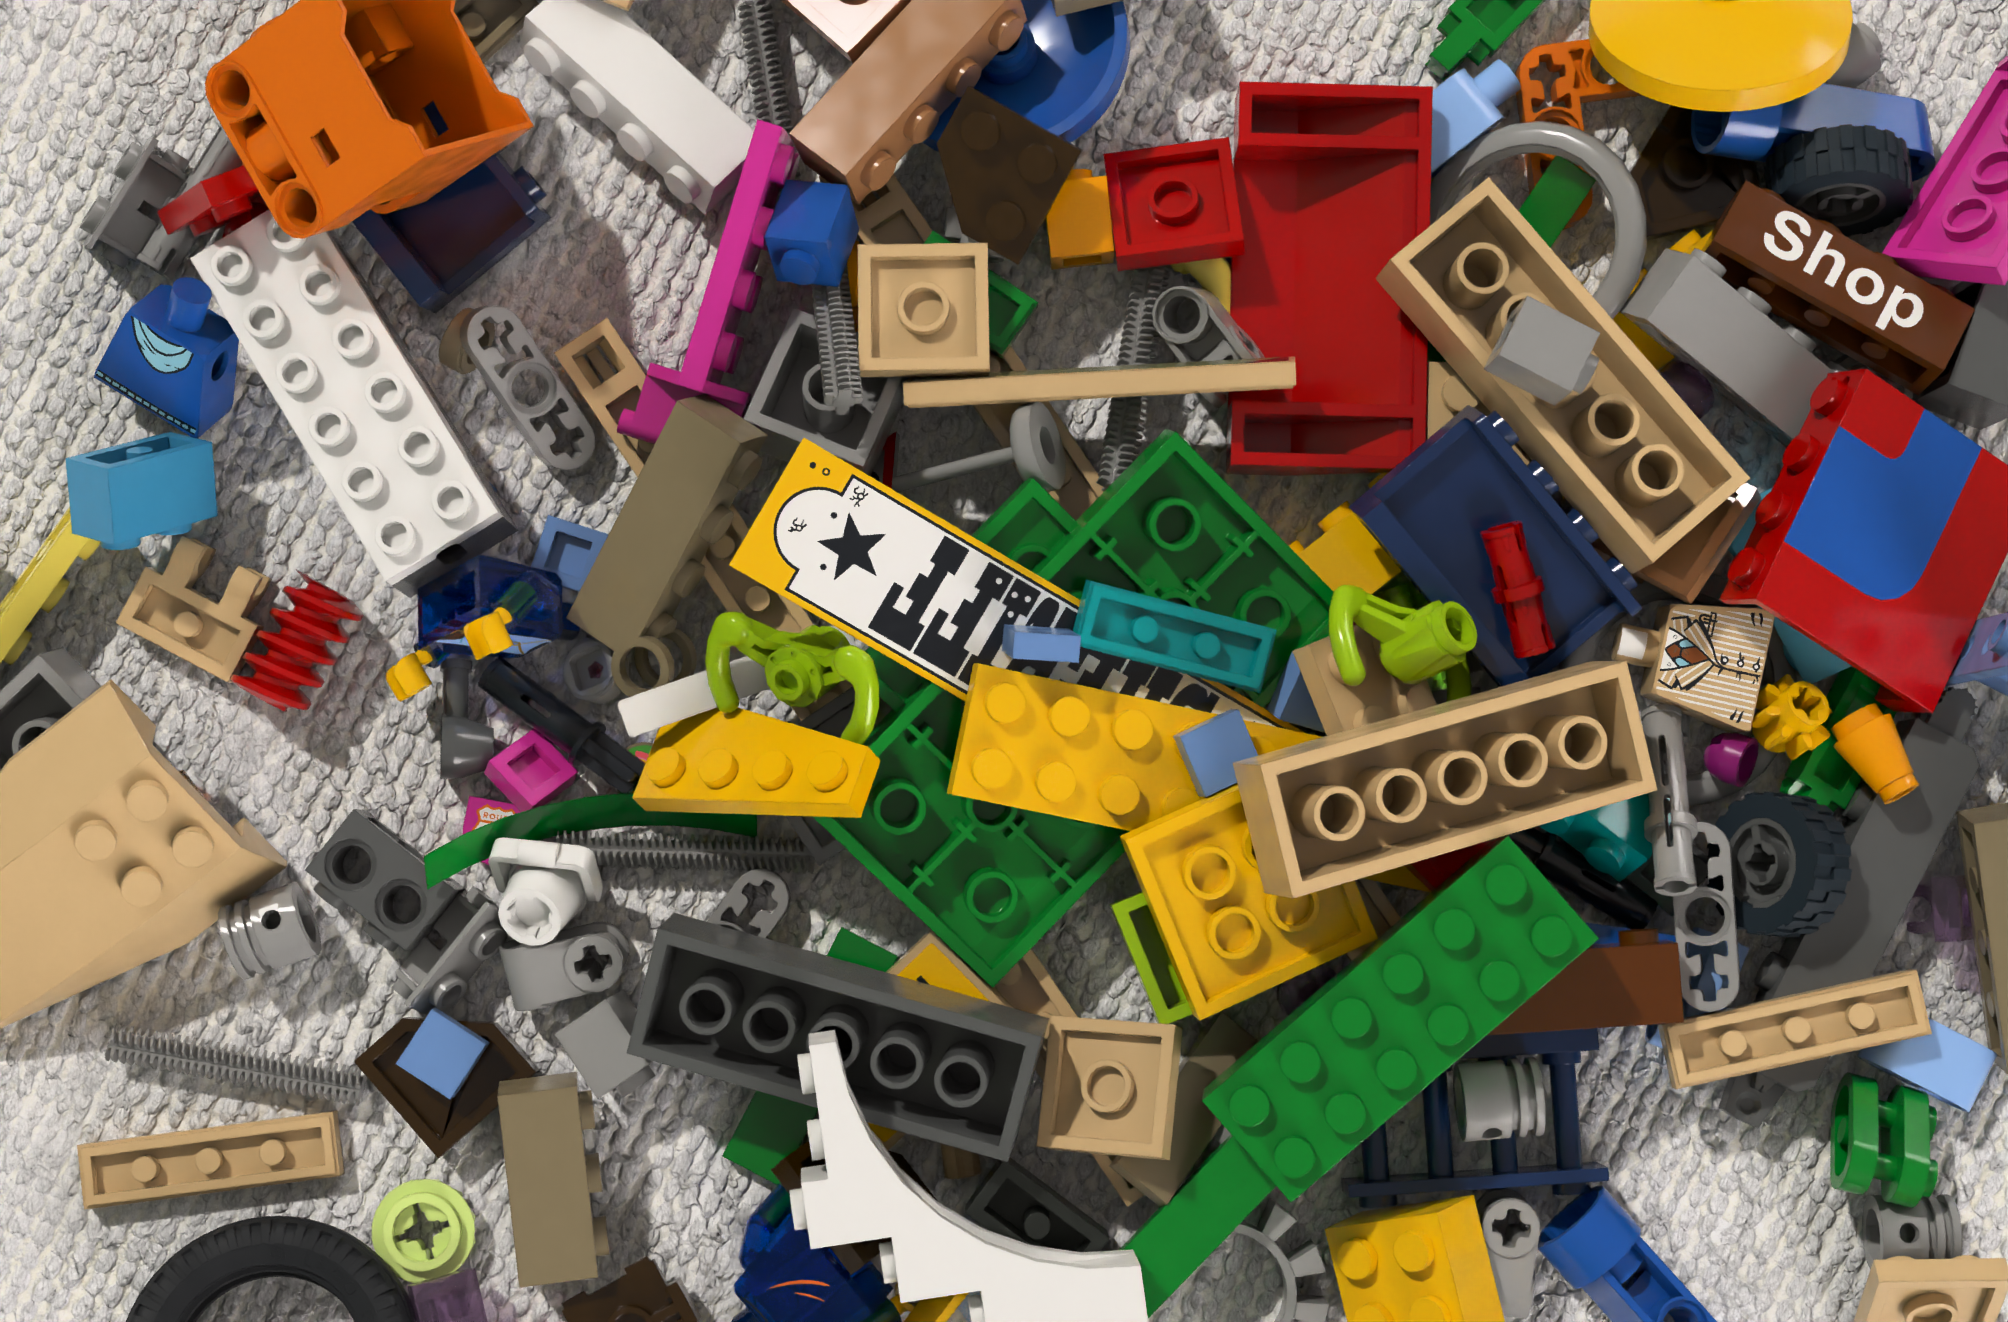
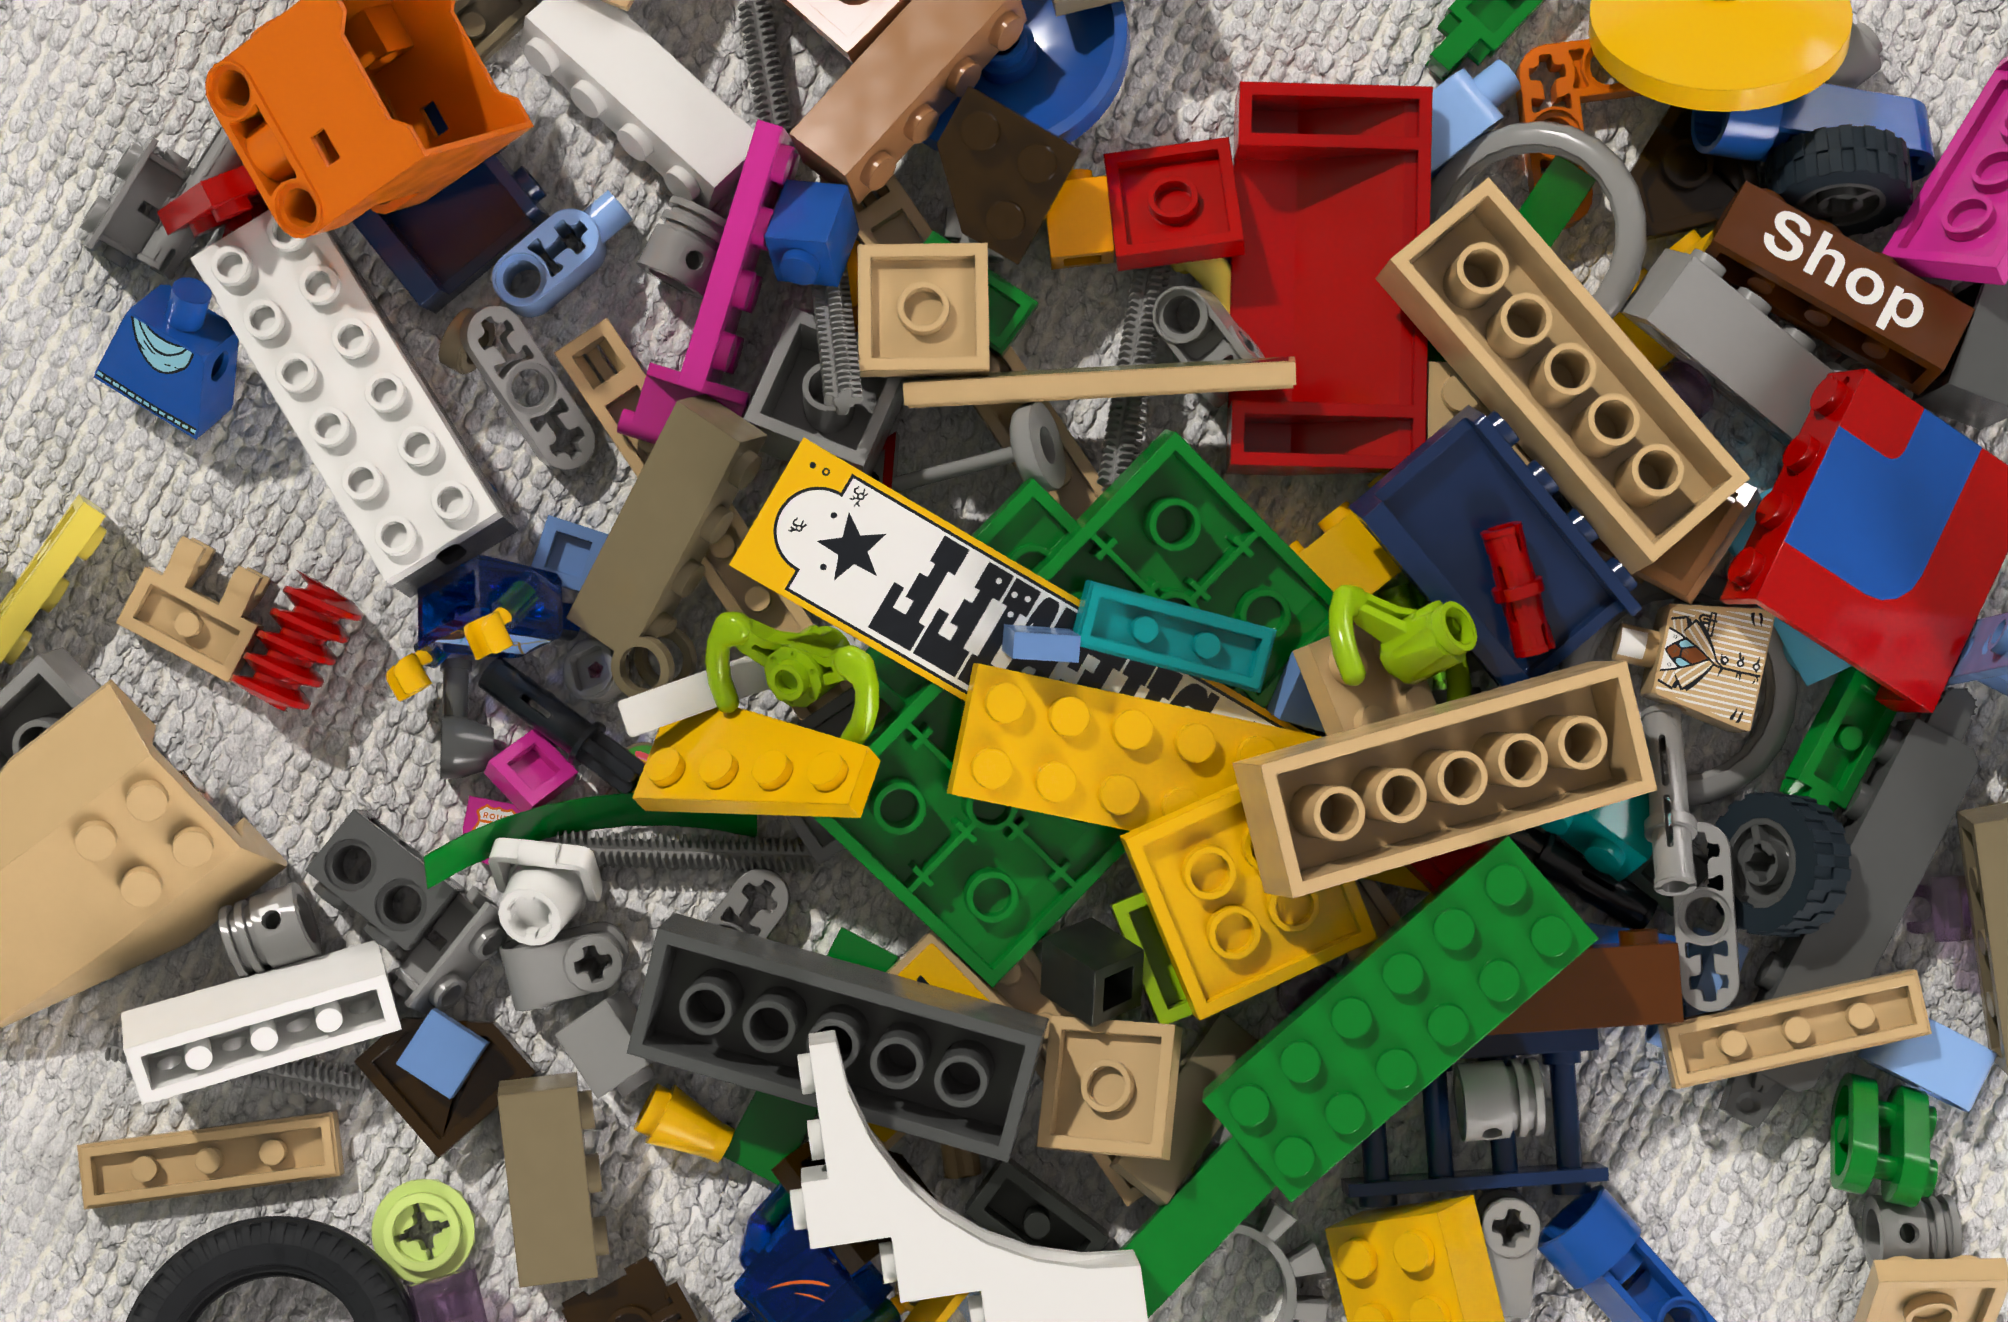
dark azure brick [65,432,218,550] -> none
medium blue tile [1173,709,1258,797] -> none
light grey brick [1484,296,1600,406] -> none
magenta hinge [1703,733,1759,788] -> none
yellow gear [1751,674,1832,760] -> none
light orange cone [1831,703,1920,804] -> none
none -> white brick [121,940,402,1105]
none -> light blue piece [492,190,633,318]
none -> yellow cone [634,1083,735,1163]
none -> light grey piece [636,195,727,299]
none -> pearl dark grey brick [1040,917,1144,1027]

